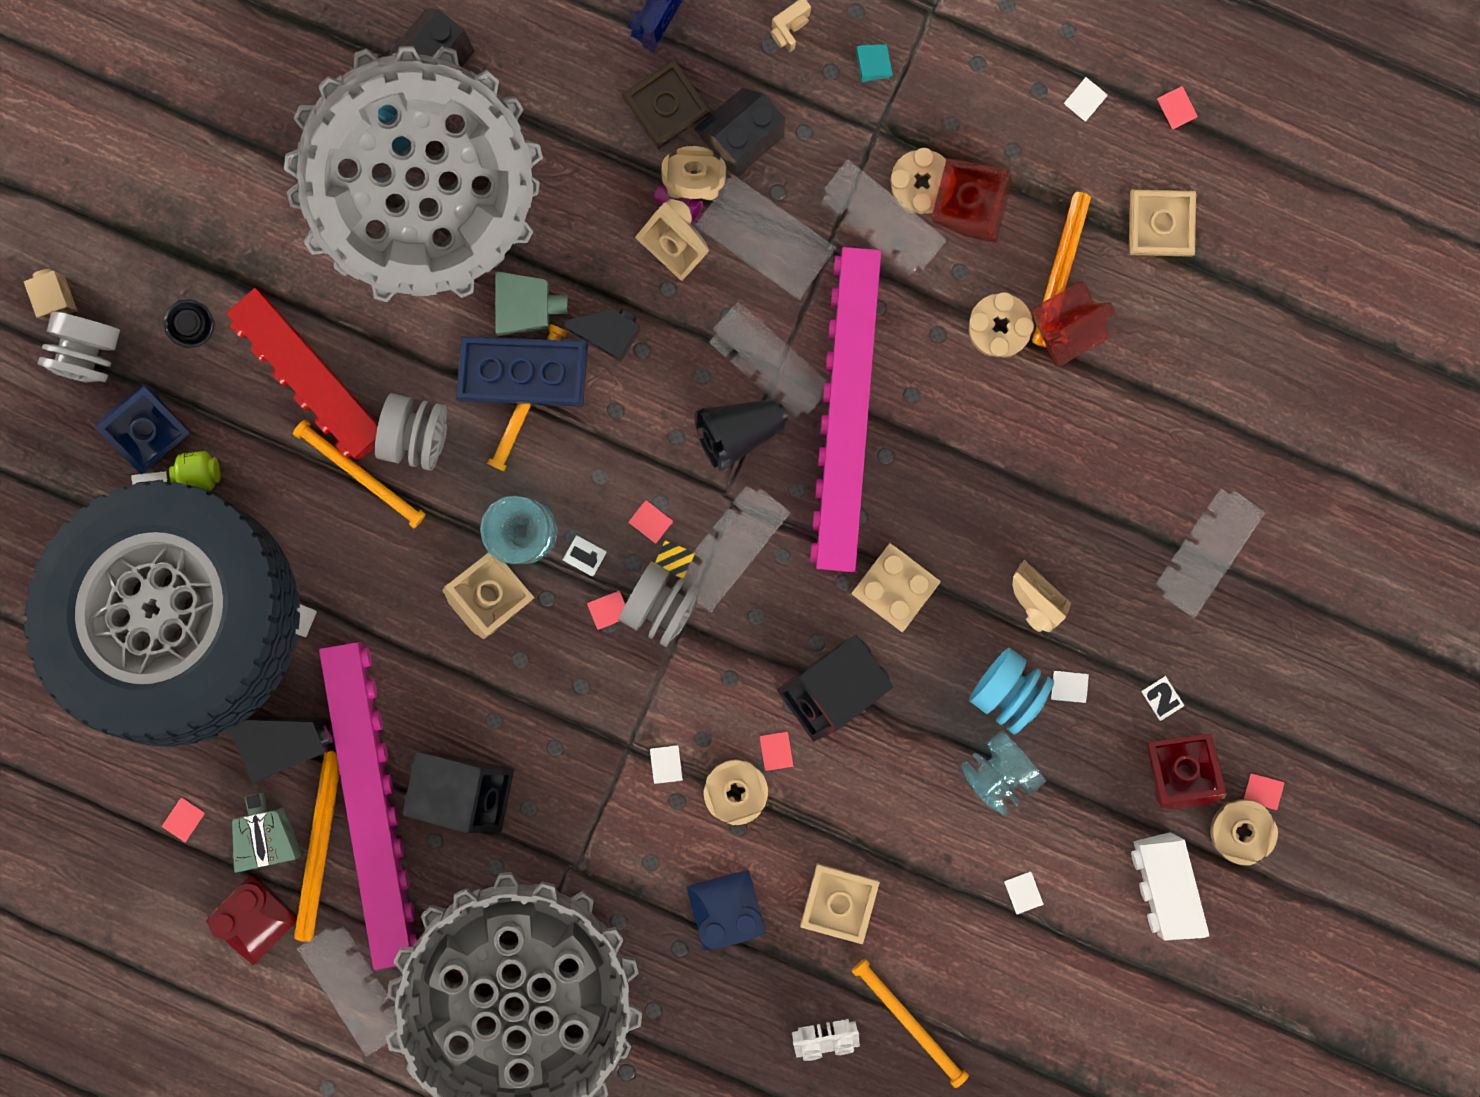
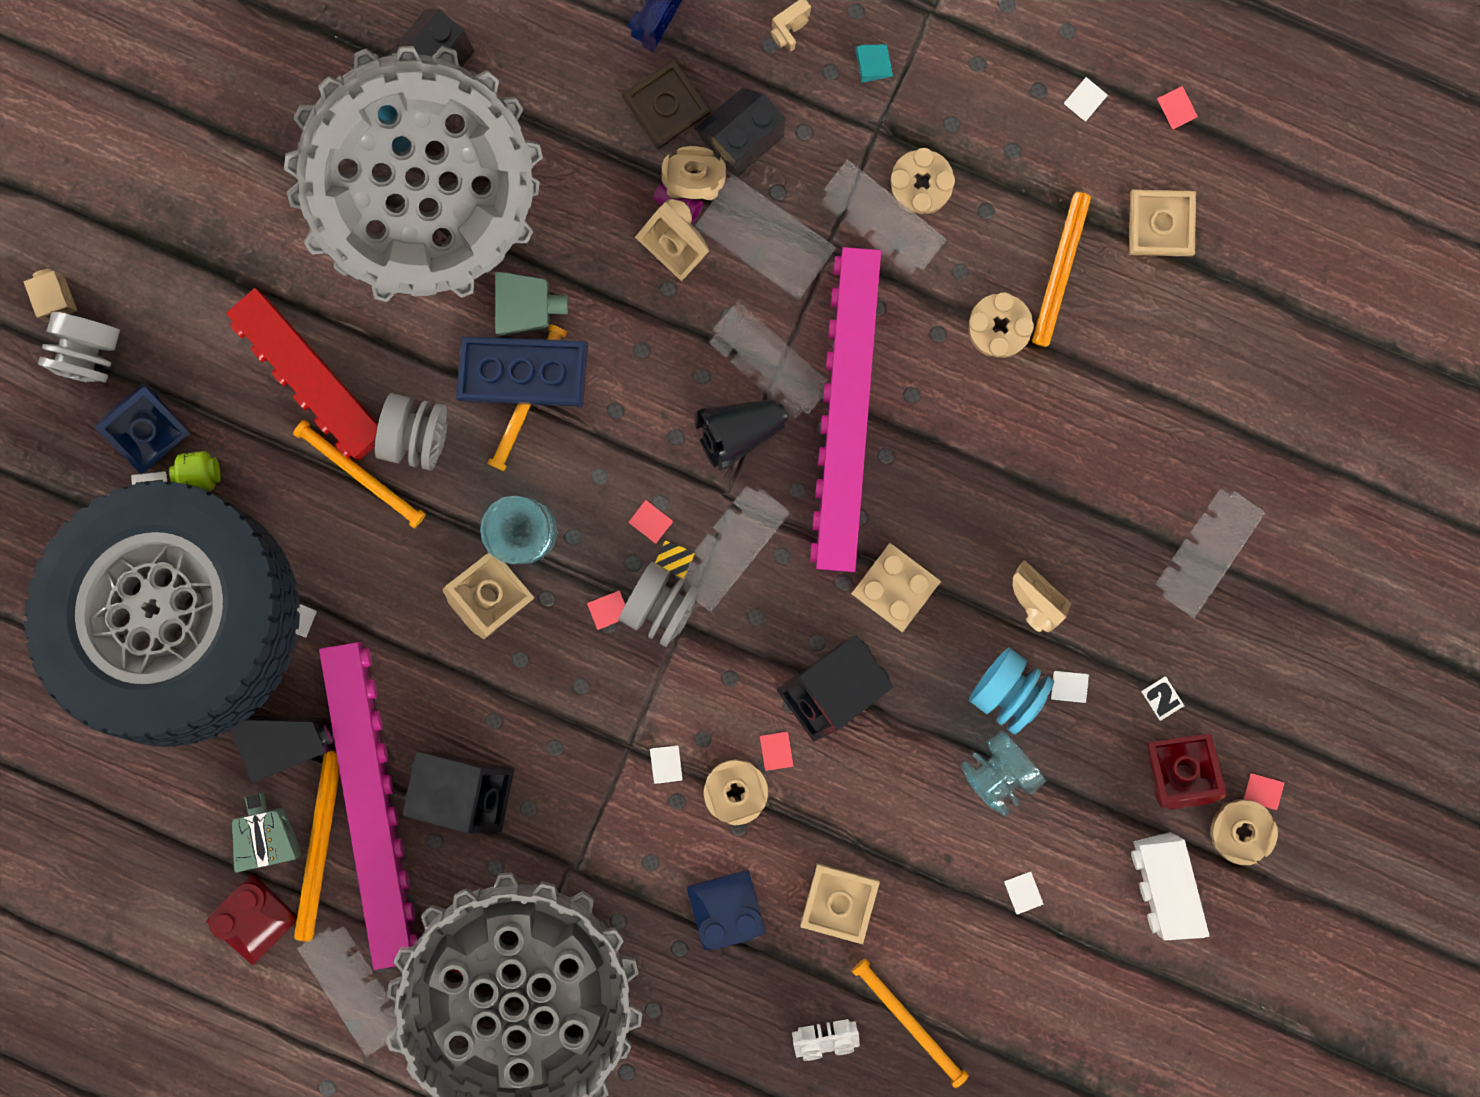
coral sticker [161,797,205,842] -> none
black hair [163,299,215,349] -> none
white sticker [563,535,607,577] -> none
black slope [564,309,641,362] -> none
clear red slope [931,158,1012,243] -> none
clear red bracket [1031,281,1116,366] -> none

